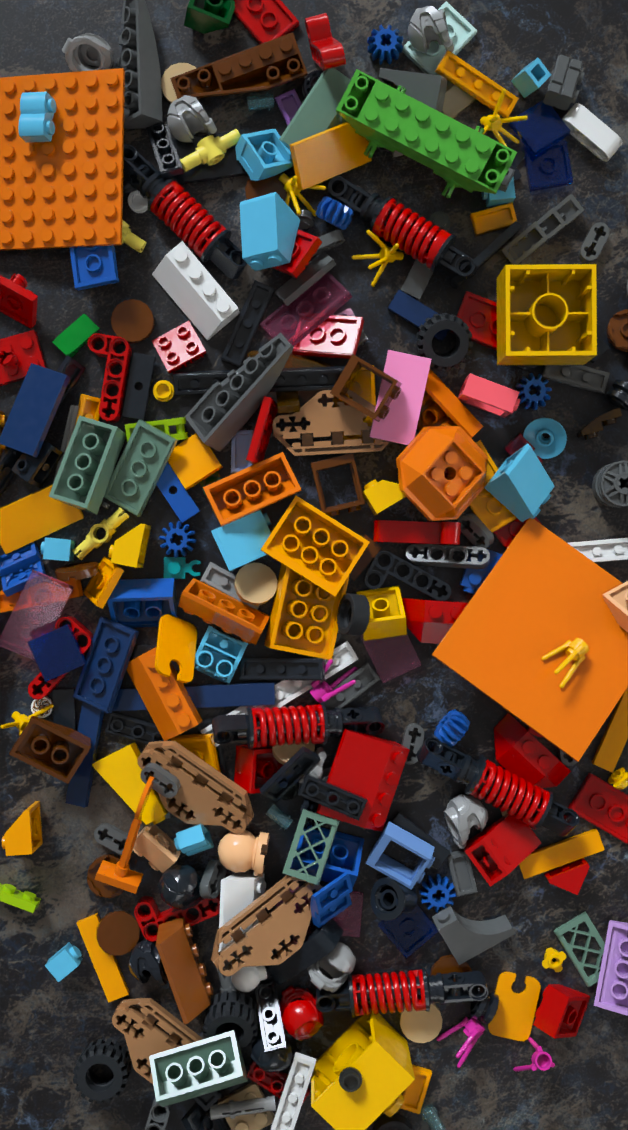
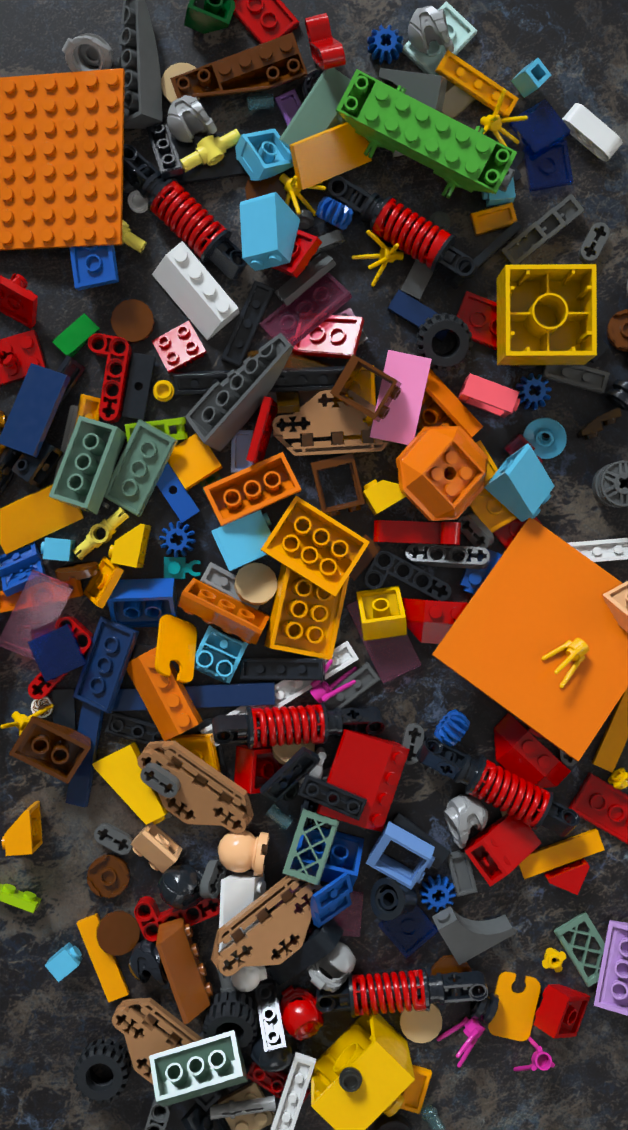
medium azure brick [18,92,57,143] -> none
orange piece [95,776,155,894] -> none
medium azure brick [174,824,214,856] -> none
black tyre [337,593,370,636] -> none
dark grey brick [543,54,584,111] -> none

